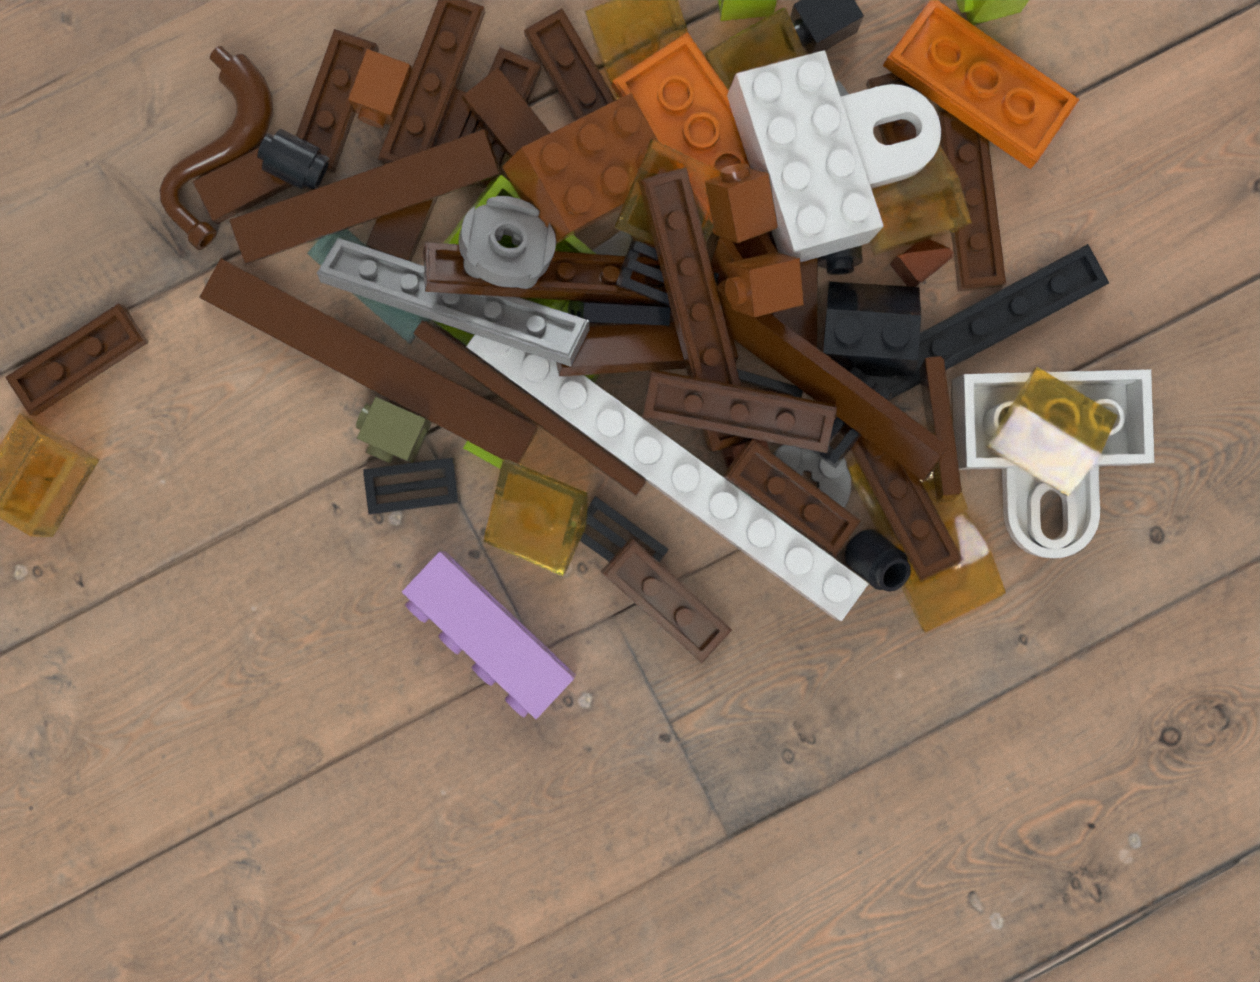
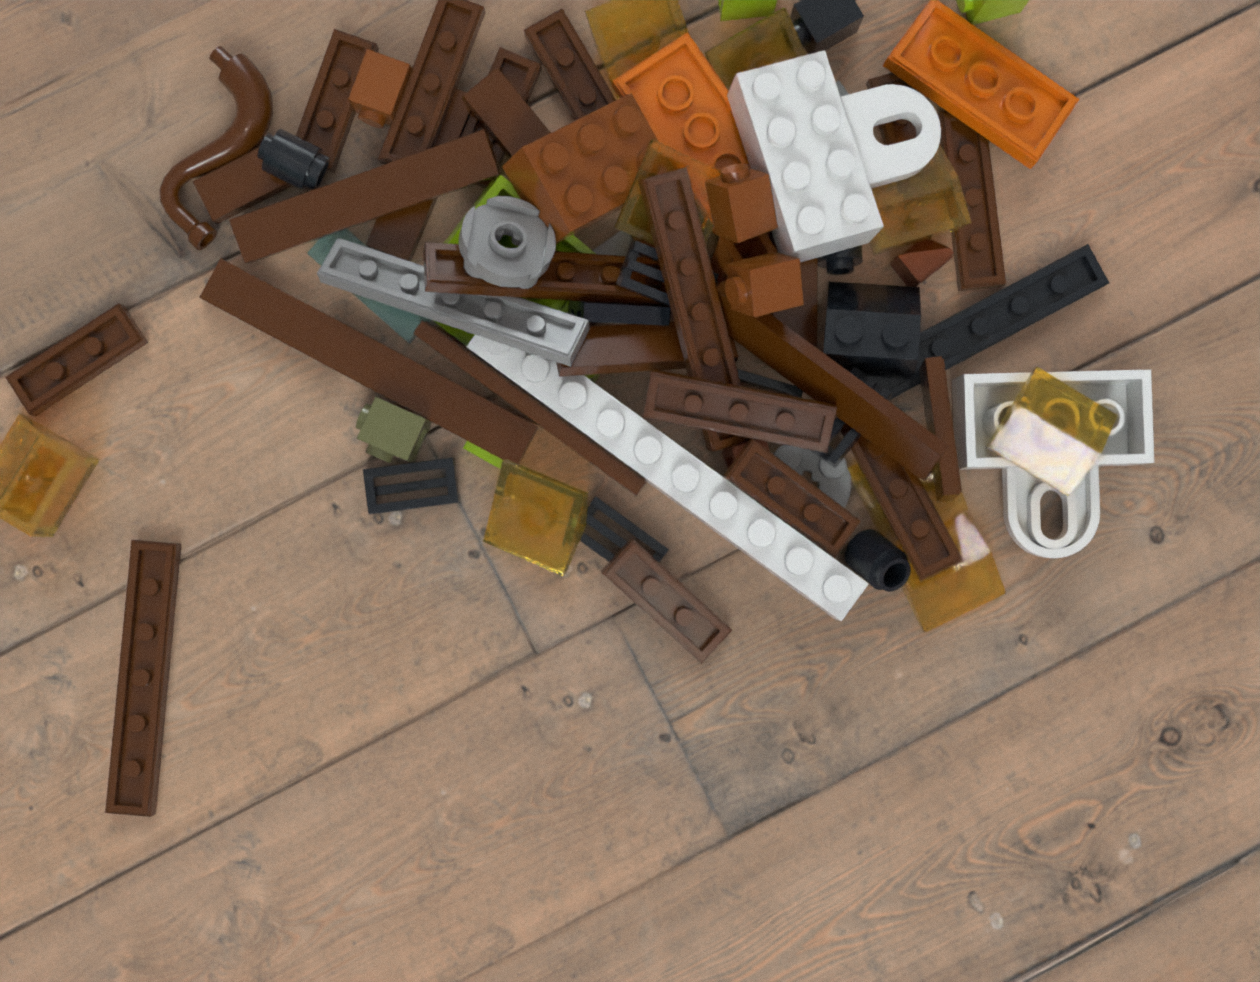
lavender brick [402,551,576,719] -> none
none -> reddish brown tile [105,540,181,817]

